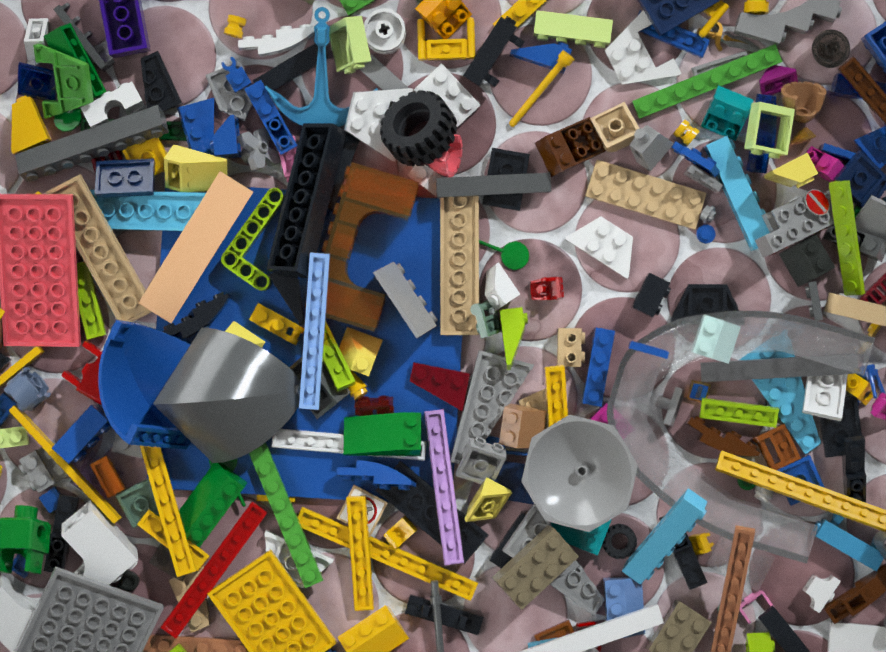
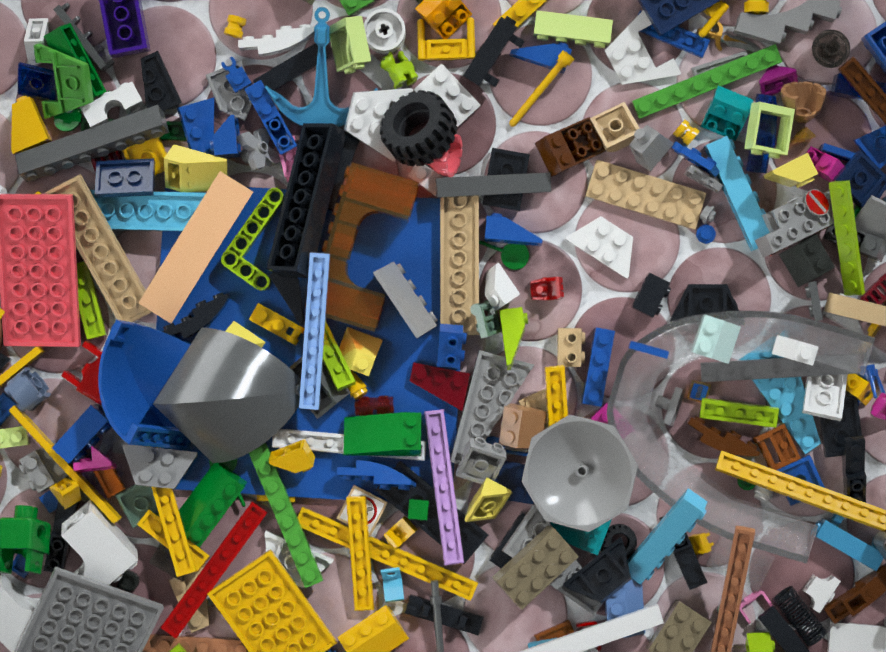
none -> yellow slope [49,478,82,509]
none -> dark pink slope [73,446,117,473]
none -> light grey wing [123,444,198,490]
none -> yellow slope [268,439,315,473]
none -> lime animal [380,51,418,89]
none -> medium azure bracket [381,567,404,603]
none -> green tile [408,499,429,520]
none -> blue brick [437,324,467,368]
none -> blue slope [484,213,543,246]
none -> black wing [563,537,632,604]
none -> white slope [772,335,818,366]
none -> black piece [773,586,827,646]

